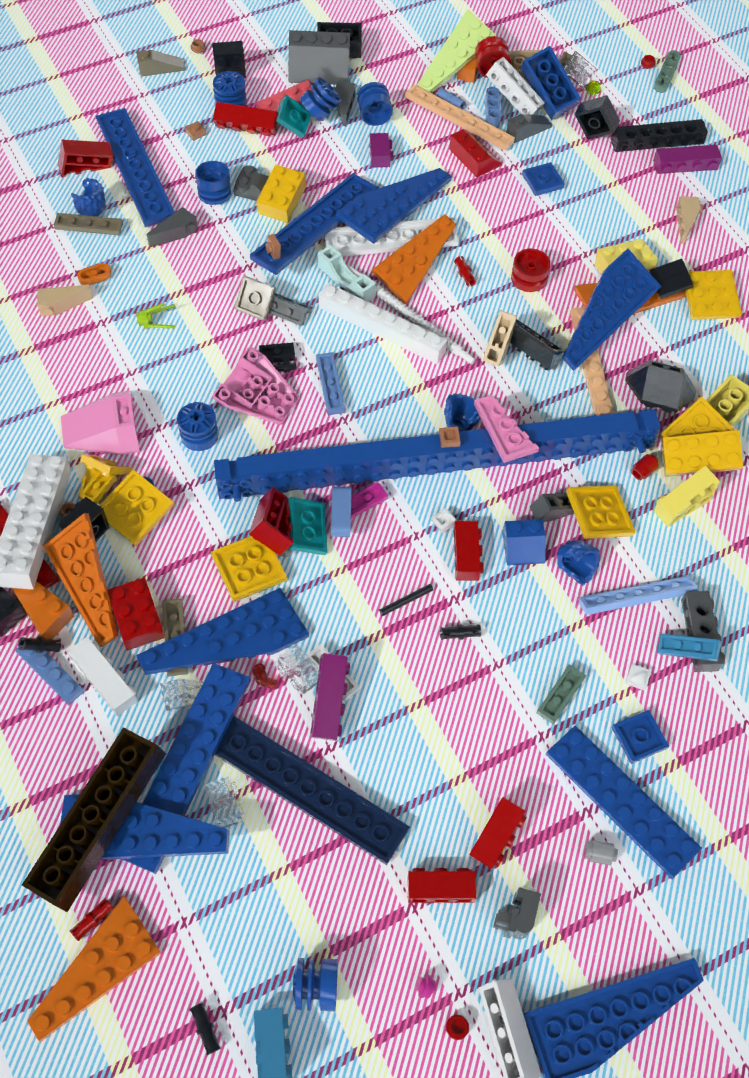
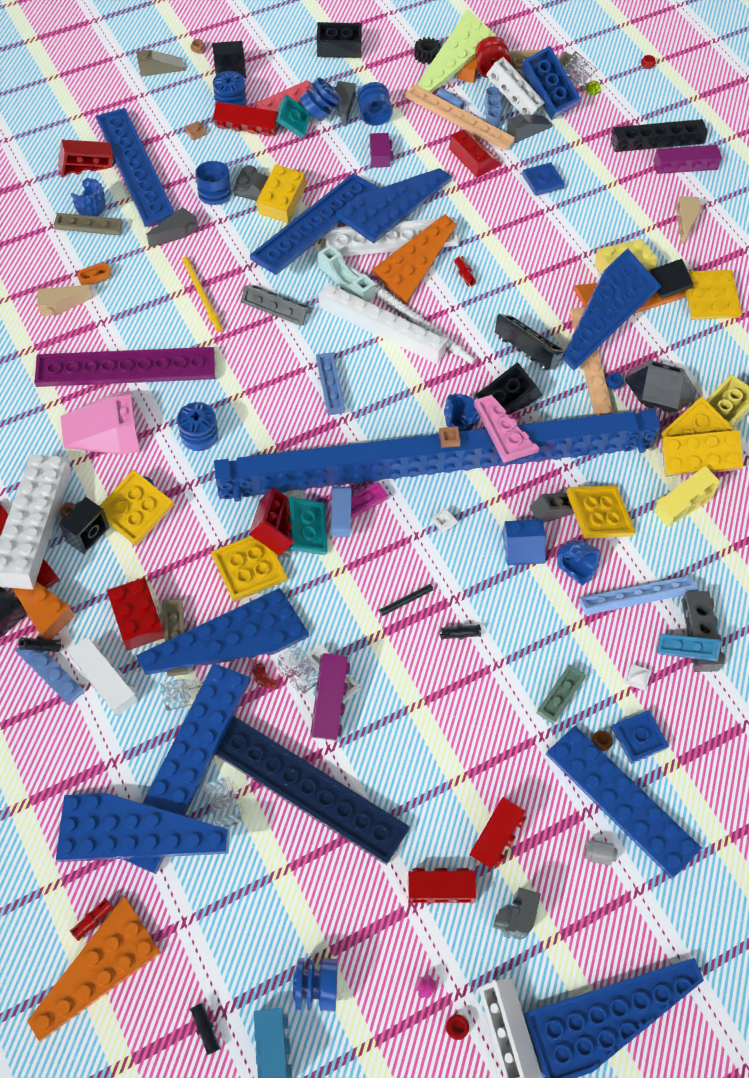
dark brown brick [22,727,166,912] -> none
orange wing [43,513,118,647] -> none
yellow wing [78,464,117,504] -> none
yellow wing [80,454,133,477] -> none
lime plant [136,303,175,329] -> none
bright pink wedge [211,346,300,425] -> none
tile [234,276,276,321] -> none
black plate [259,342,297,373] -> none
nougat plate [265,234,281,260] -> none
slope [288,30,350,85] -> none
red brick [453,521,484,581] -> none
tan slope [482,310,517,367] -> none
red wheel [511,248,551,292] -> none
black brick [574,95,620,139] -> none
red brick [631,454,659,481] -> none
sand green beam [654,50,681,93] -> none
none -> magenta plate [34,347,215,387]
none -> yellow bar [182,256,223,332]
none -> black tyre [414,37,441,65]
none -> black slope [475,362,543,415]
none -> reddish brown plate [591,731,613,751]
none -> blue plate [606,373,624,390]

